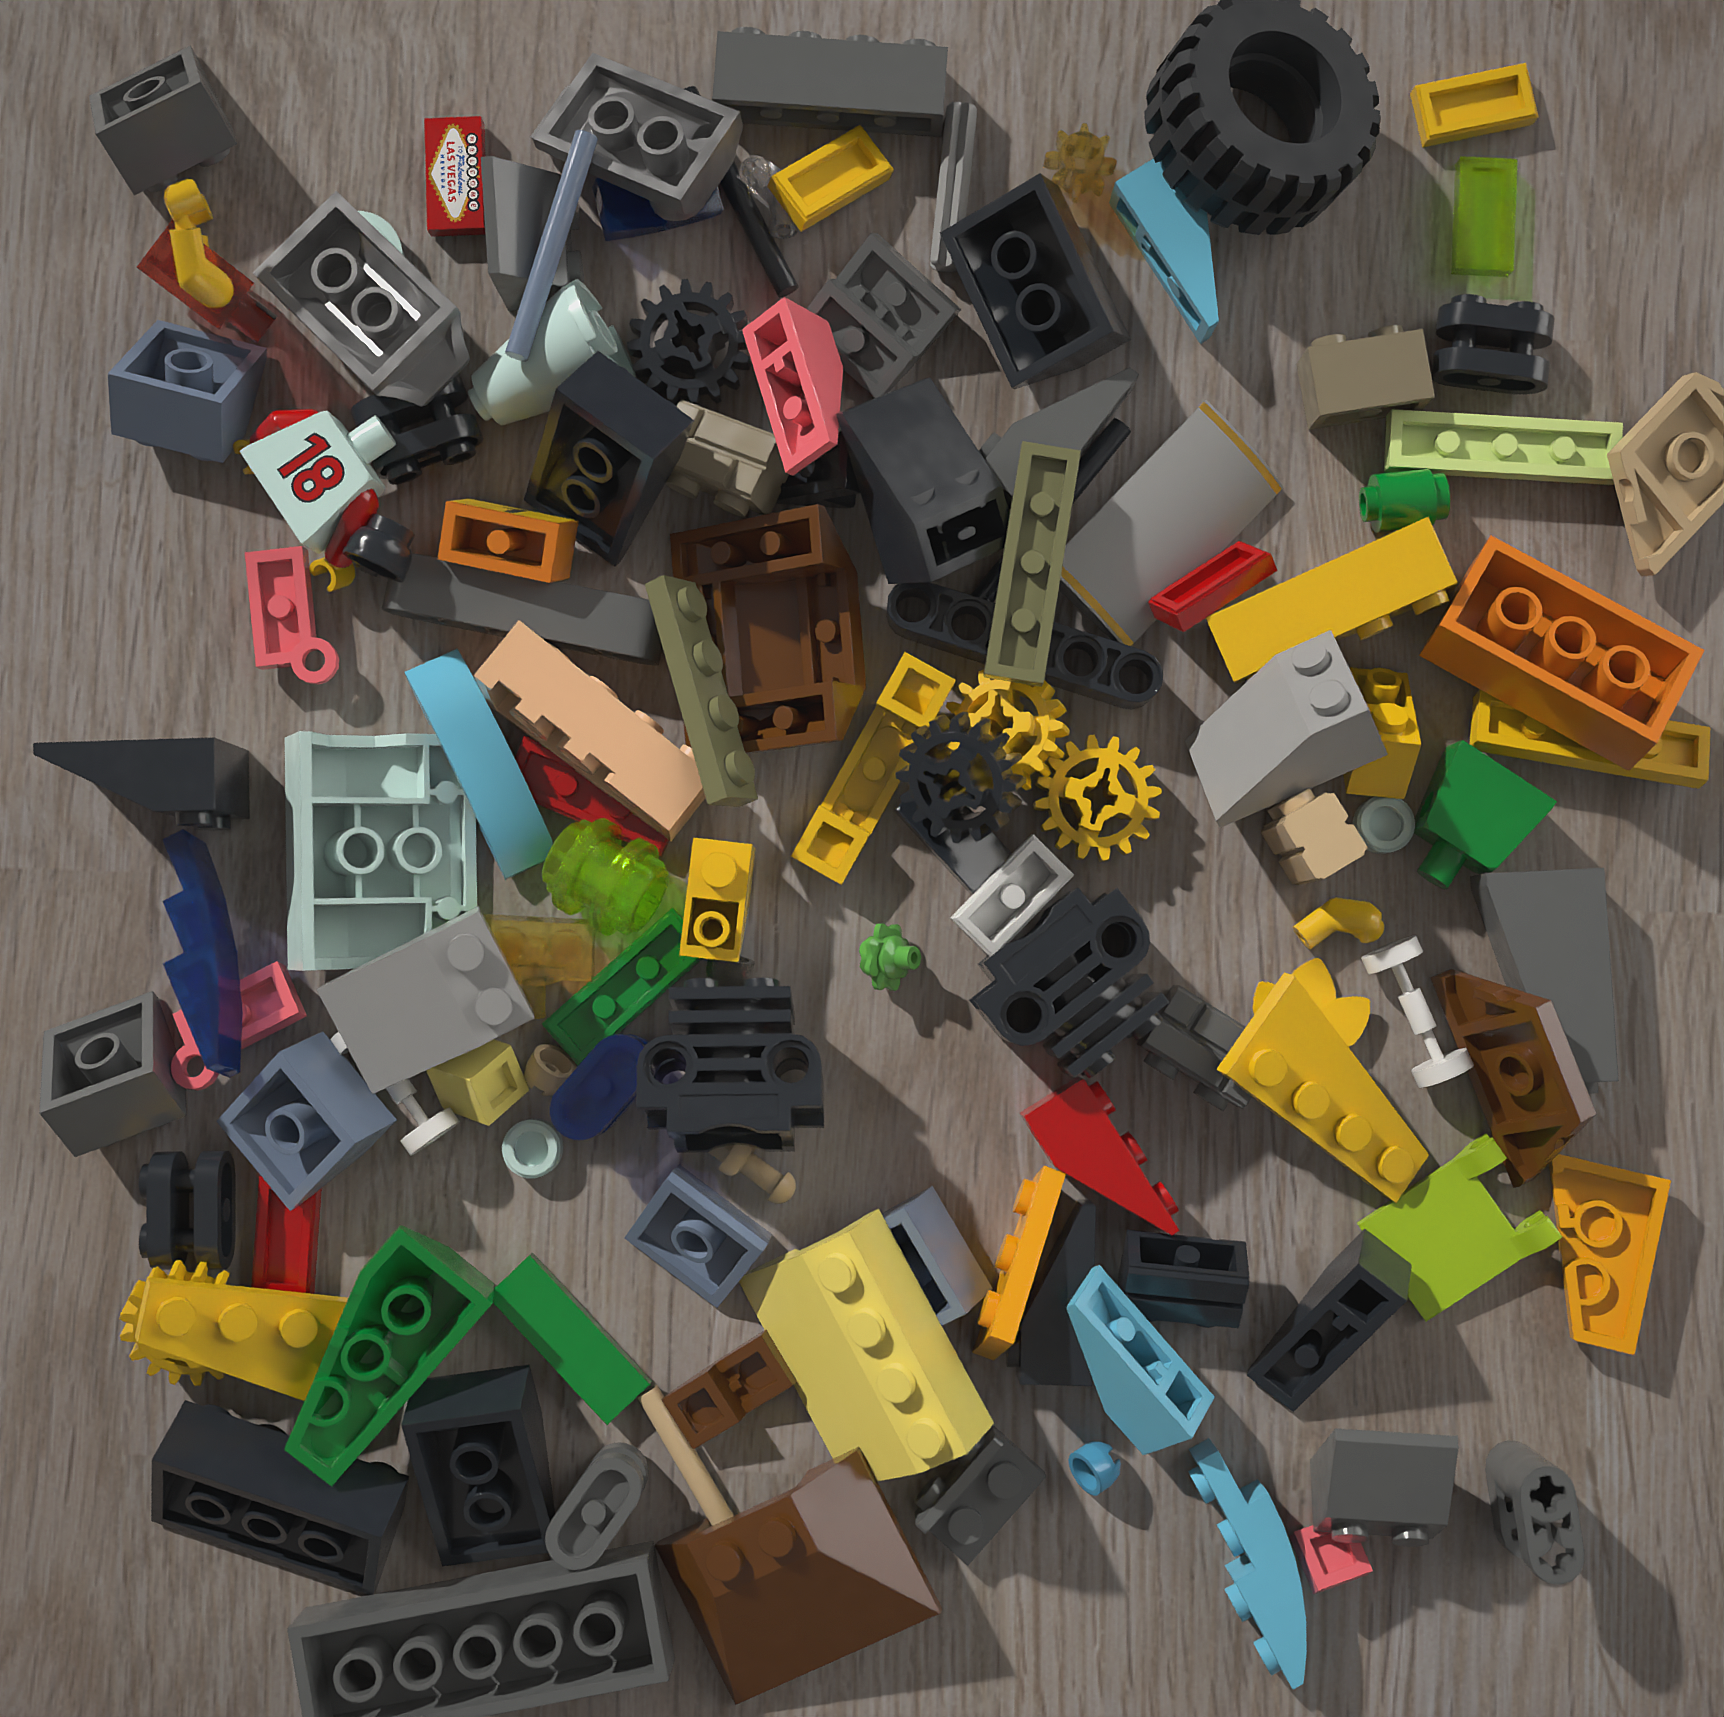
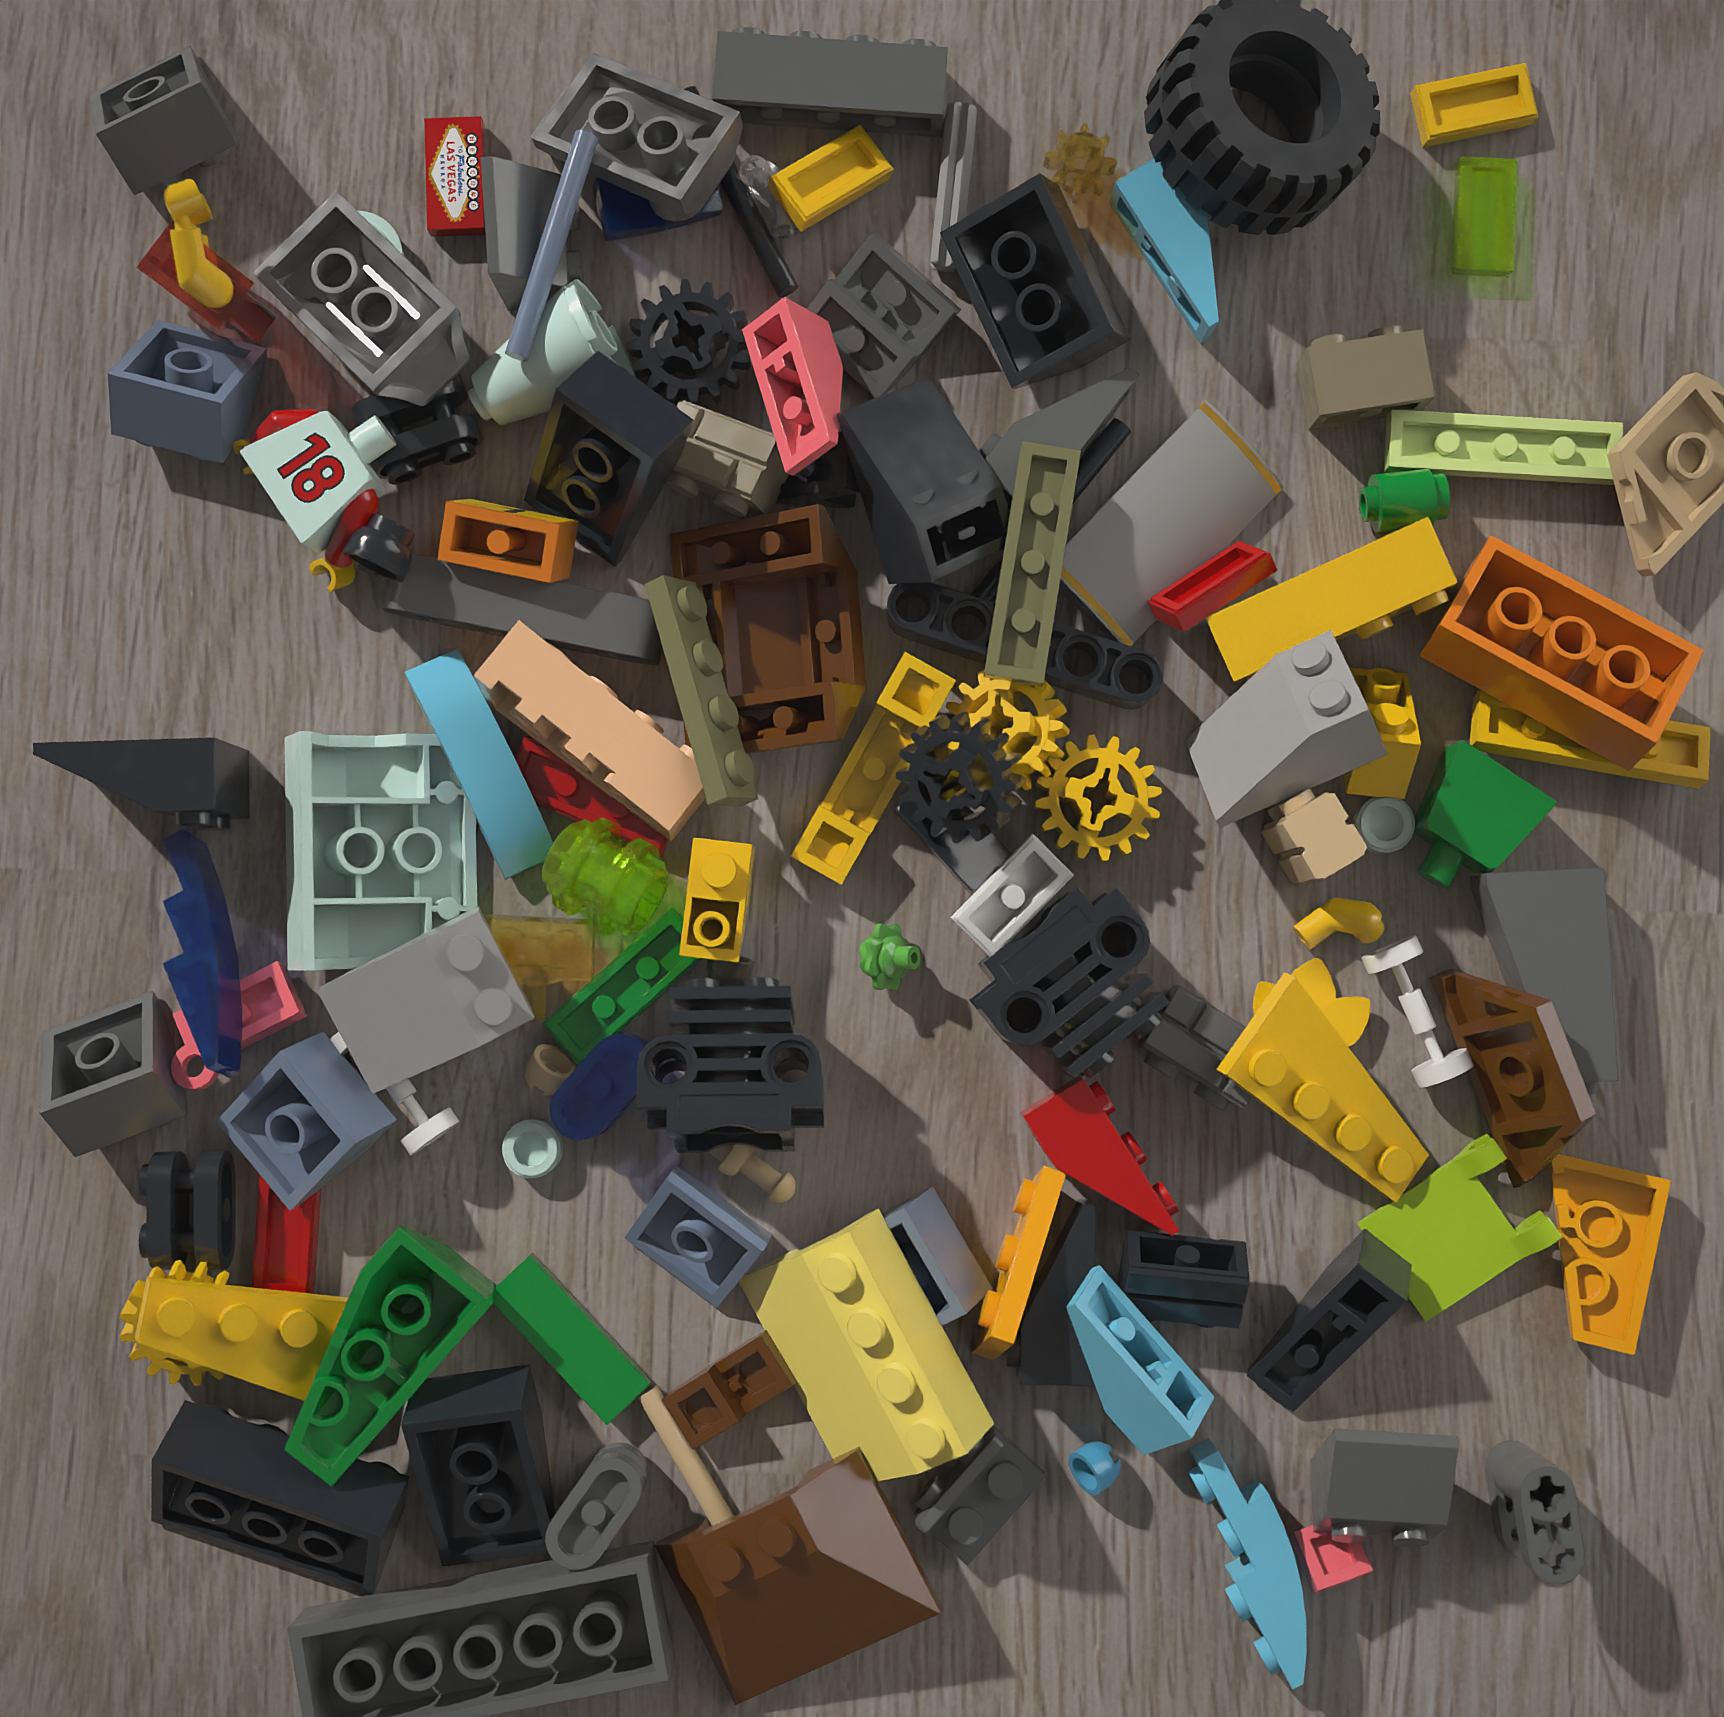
coral hinge [245,546,339,685] -> none
light yellow panel [426,1039,529,1126] -> none
black brick [1431,294,1555,395] -> none

